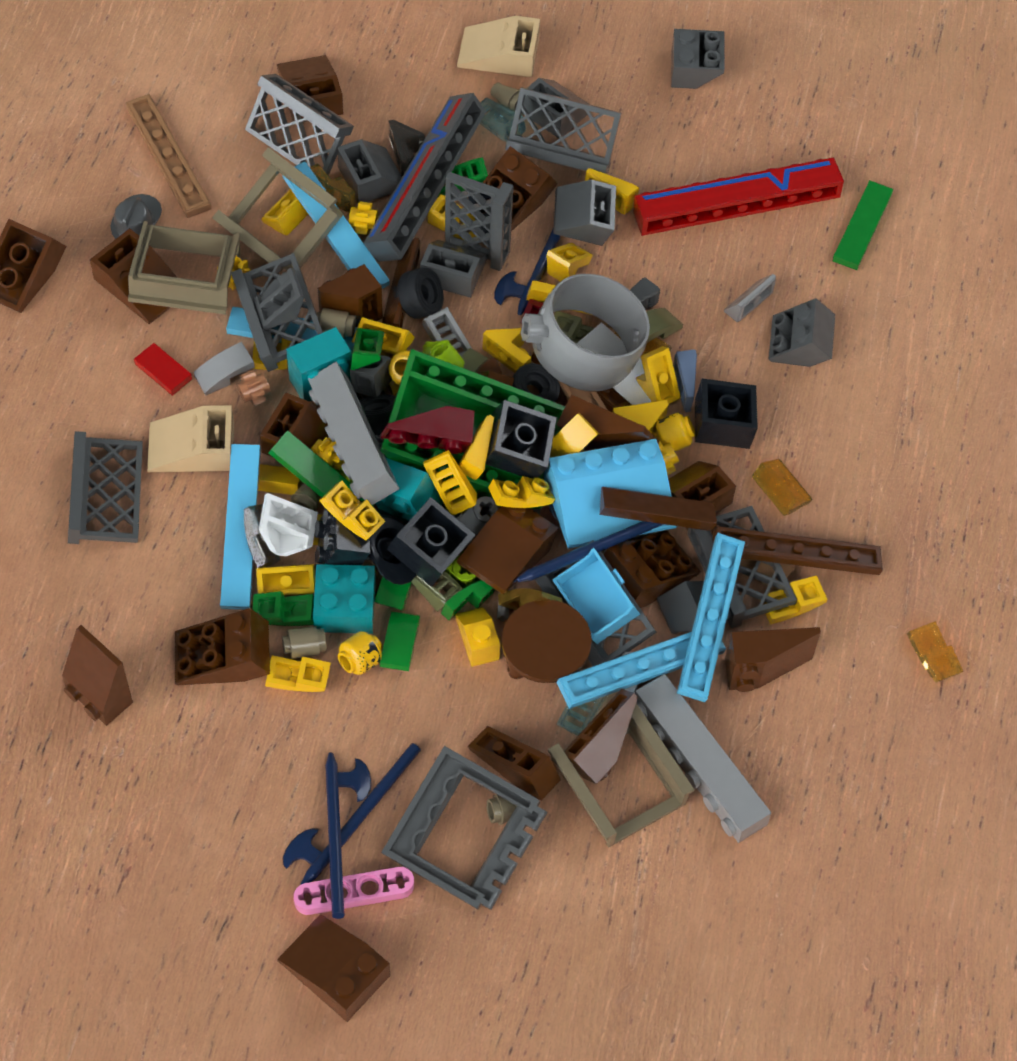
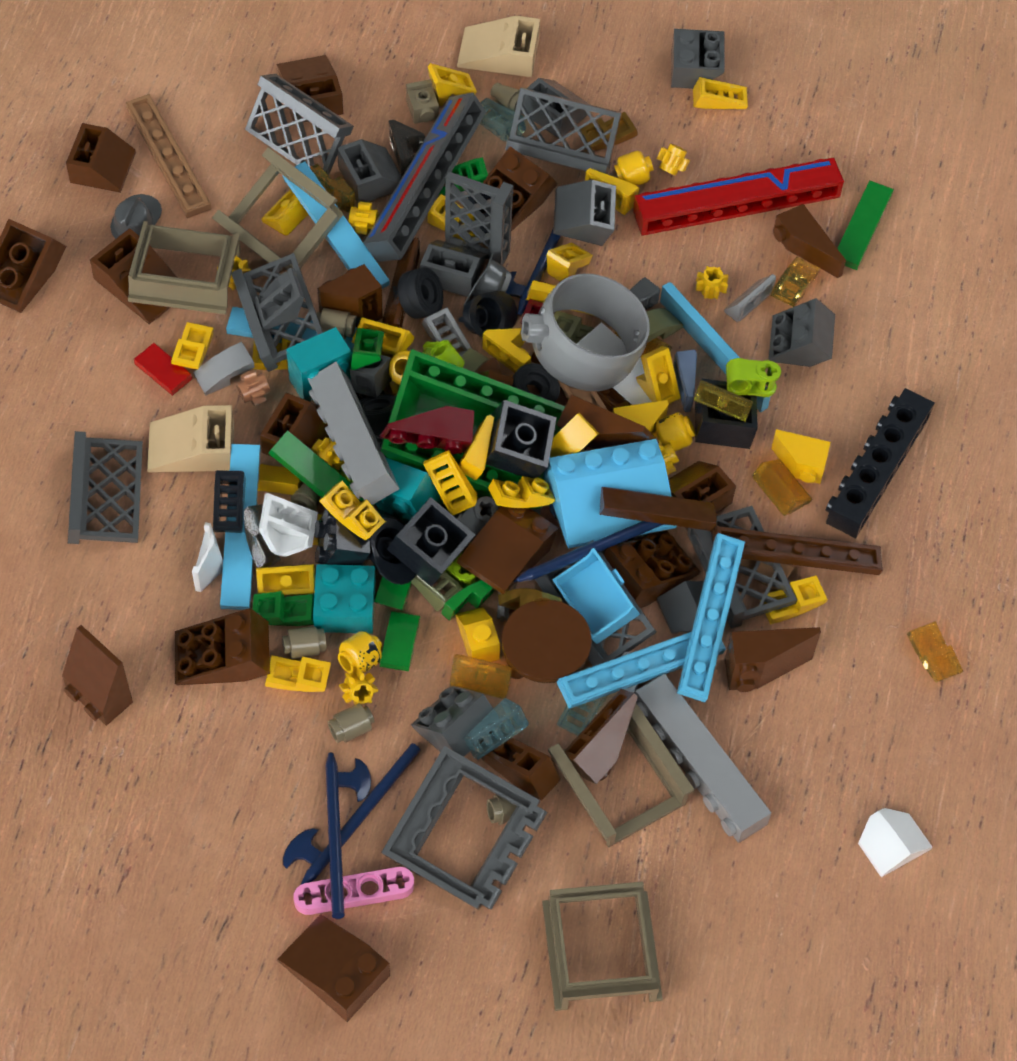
none -> reddish brown slope [66,123,136,193]
none -> yellow slope [171,322,214,369]
none -> white slope [192,522,223,592]
none -> black slope [213,470,246,533]
none -> dark tan brick [327,703,375,743]
none -> yellow gear [339,668,378,705]
none -> dark tan brick [406,79,439,124]
none -> dark grey slope [411,686,501,757]
none -> yellow slope [427,63,477,107]
none -> clear yellow slope [450,654,512,699]
none -> black piece [458,291,517,337]
none -> dark grey piece [463,253,512,307]
none -> clear light blue slope [464,698,529,760]
none -> dark tan piece [542,882,663,1011]
none -> pearl gold slope [580,112,638,151]
none -> yellow head [614,150,654,186]
none -> yellow gear [656,143,690,175]
none -> medium azure tile [660,282,771,413]
none -> yellow slope [693,77,748,109]
none -> clear yellow slope [694,380,753,422]
none -> yellow gear [696,266,729,300]
none -> lime piece [726,358,781,397]
none -> clear yellow slope [770,257,820,307]
none -> yellow slope [771,429,831,484]
none -> reddish brown slope [773,204,846,278]
none -> black brick [825,388,935,539]
none -> white slope [858,808,932,877]

